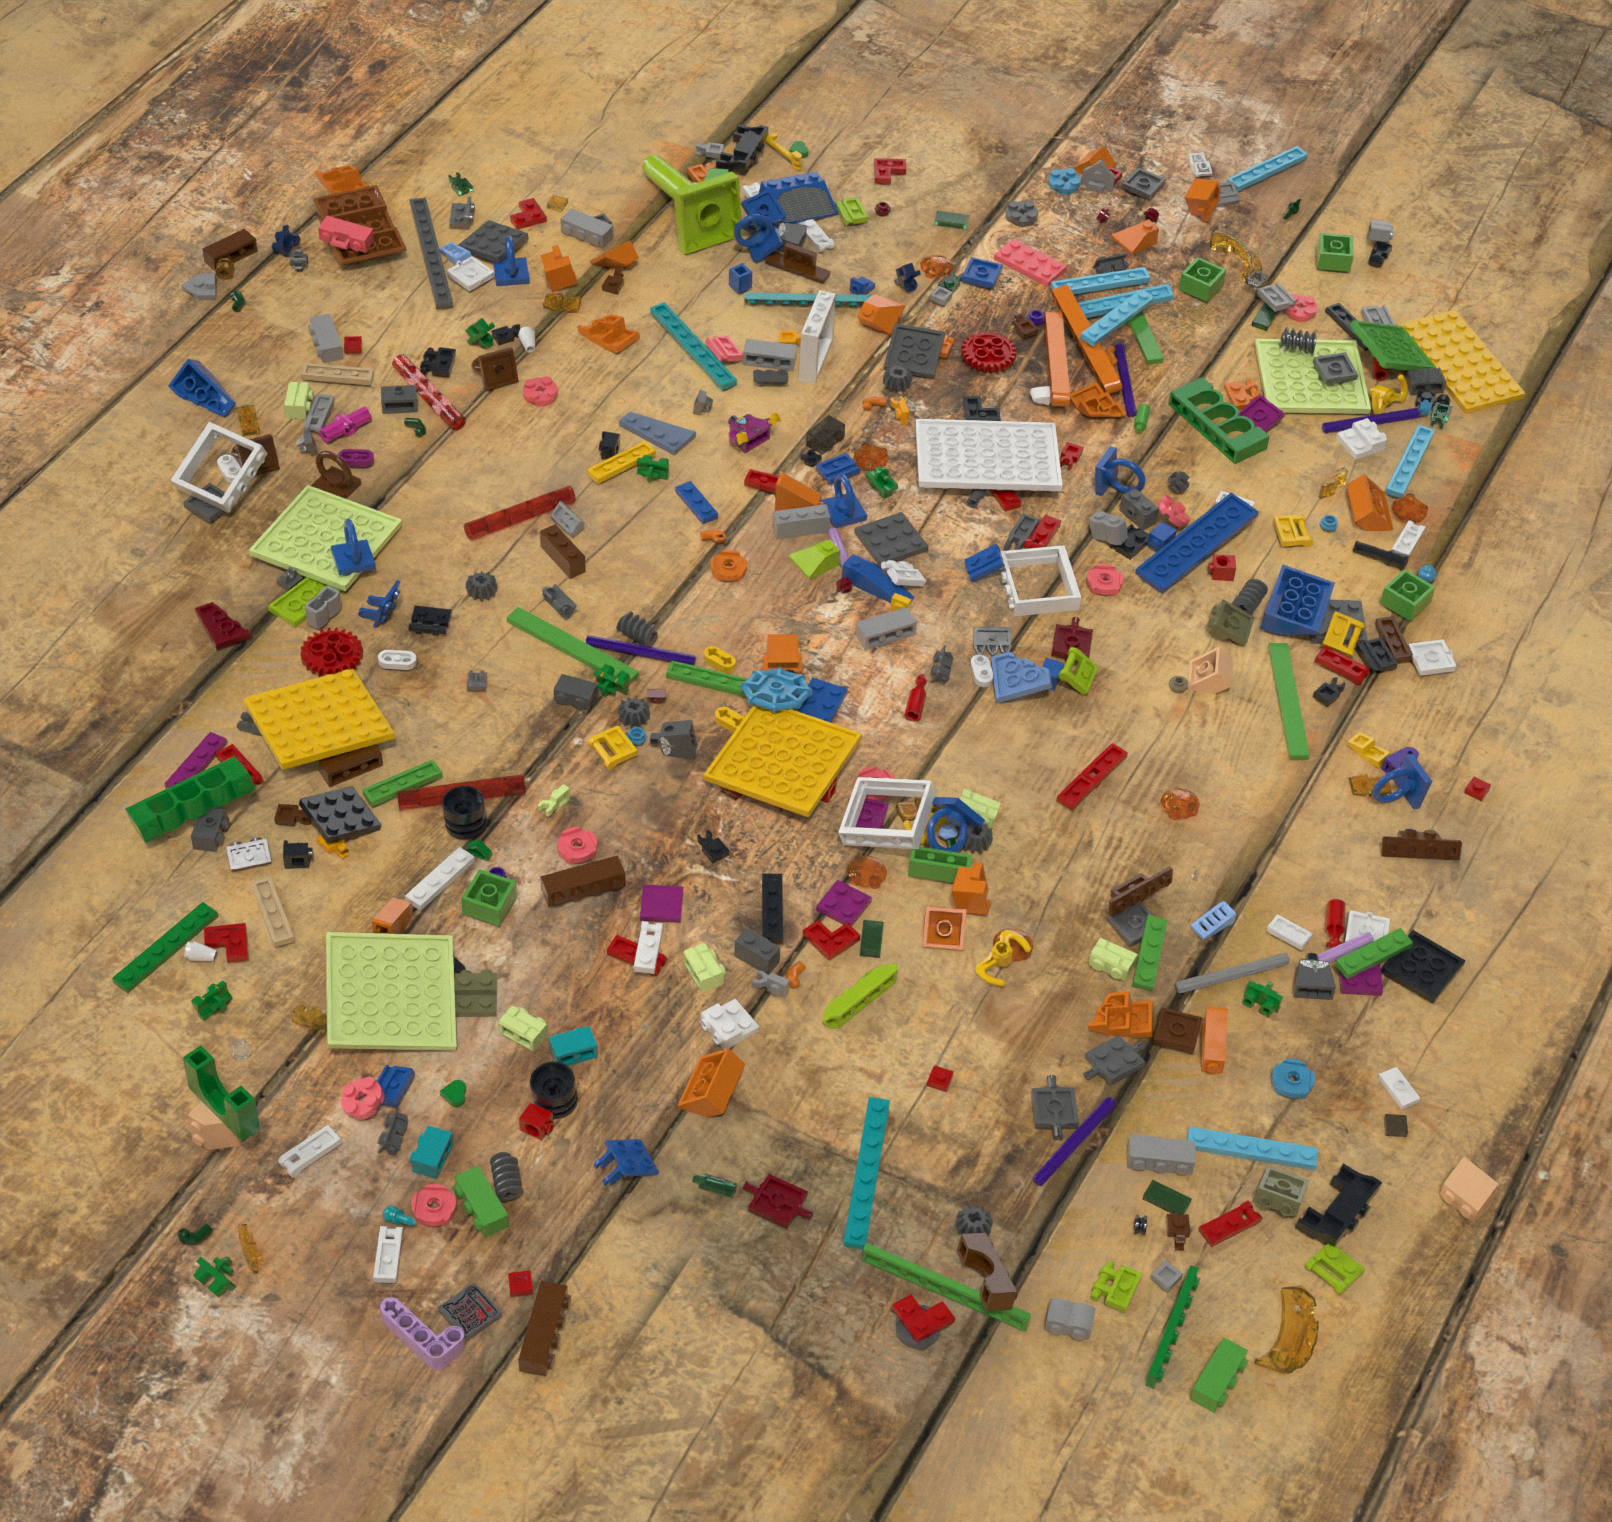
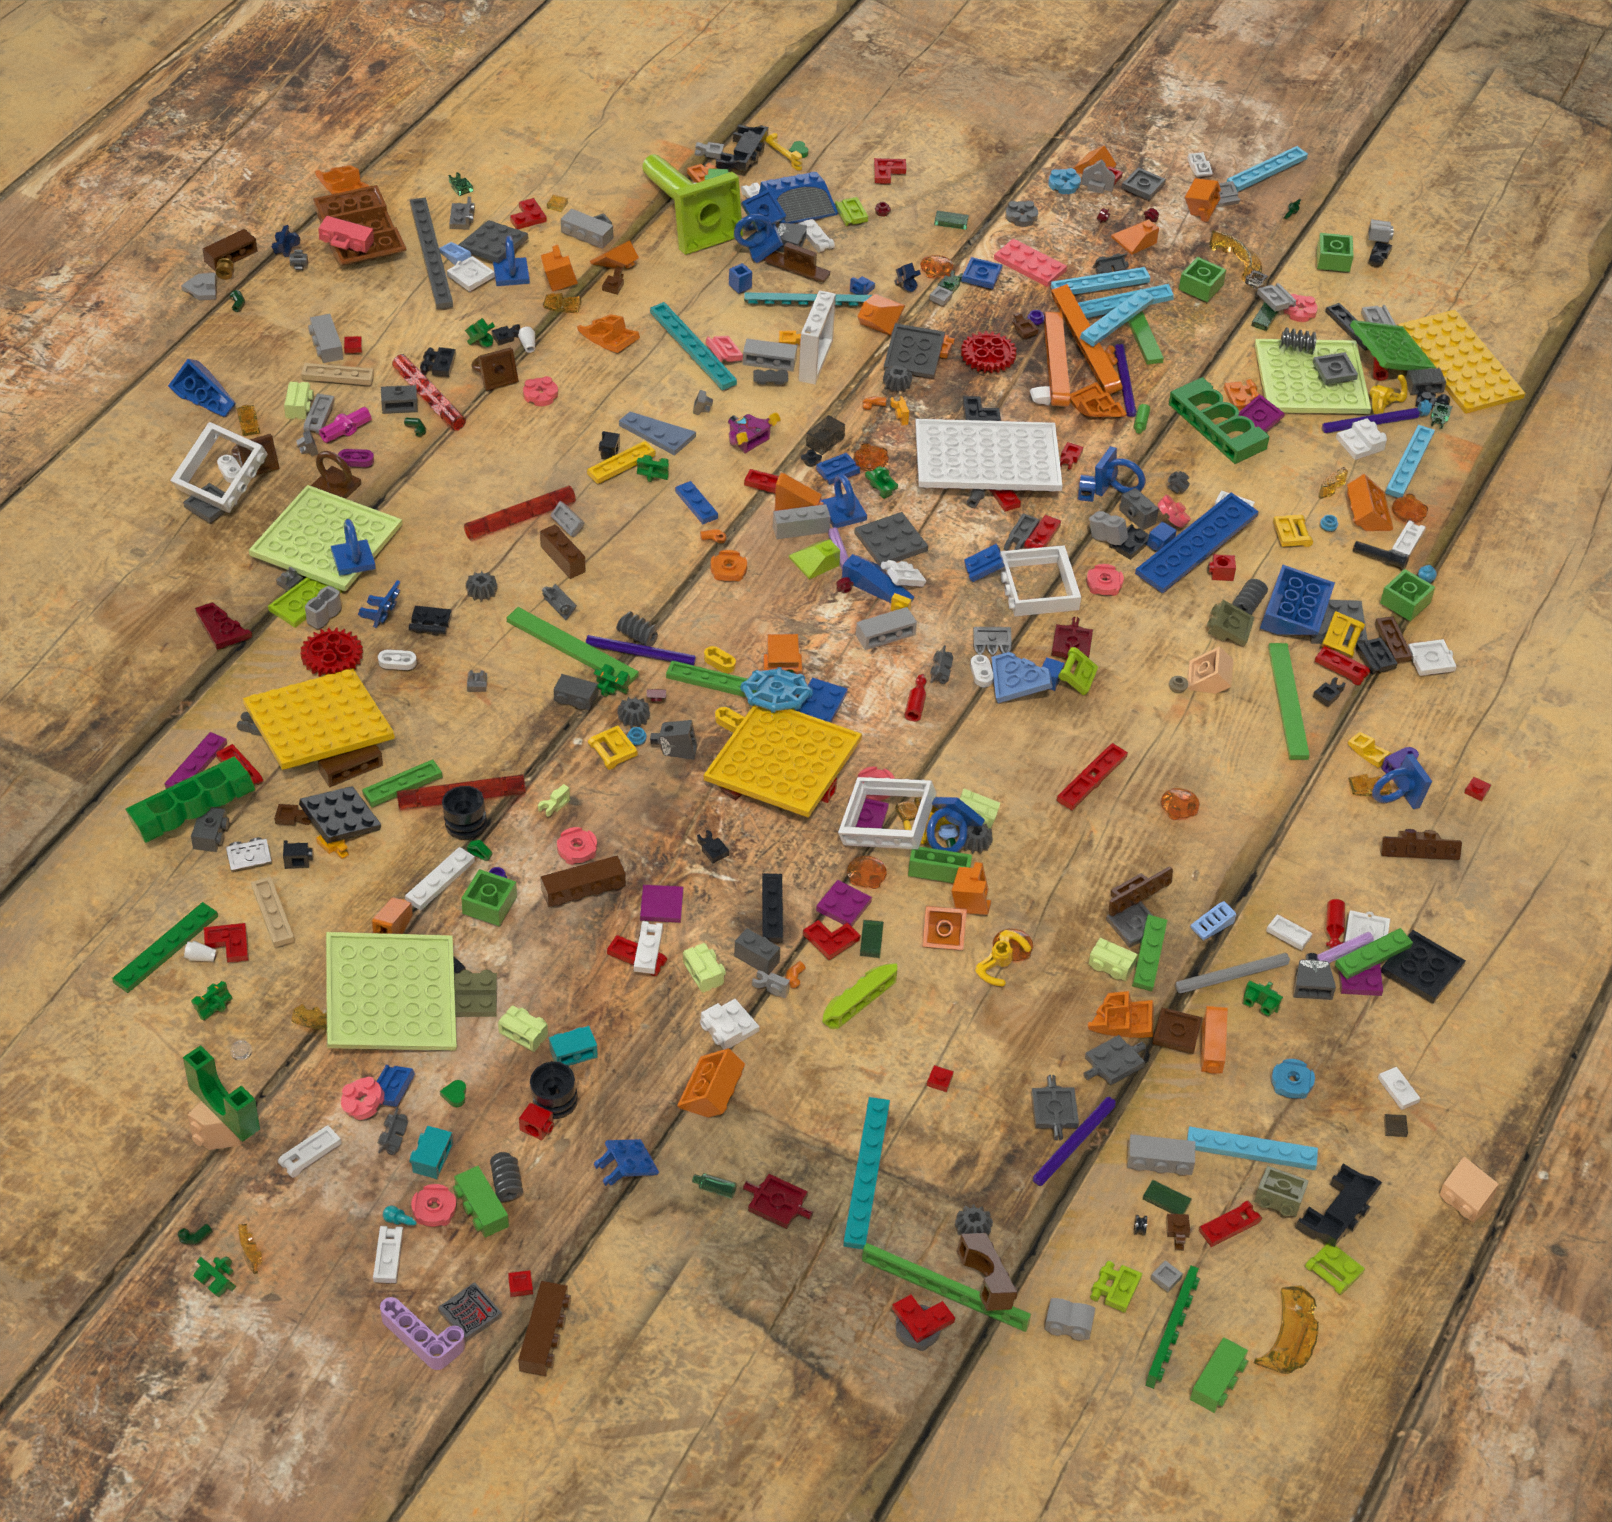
none -> blue leg [1078,475,1095,502]

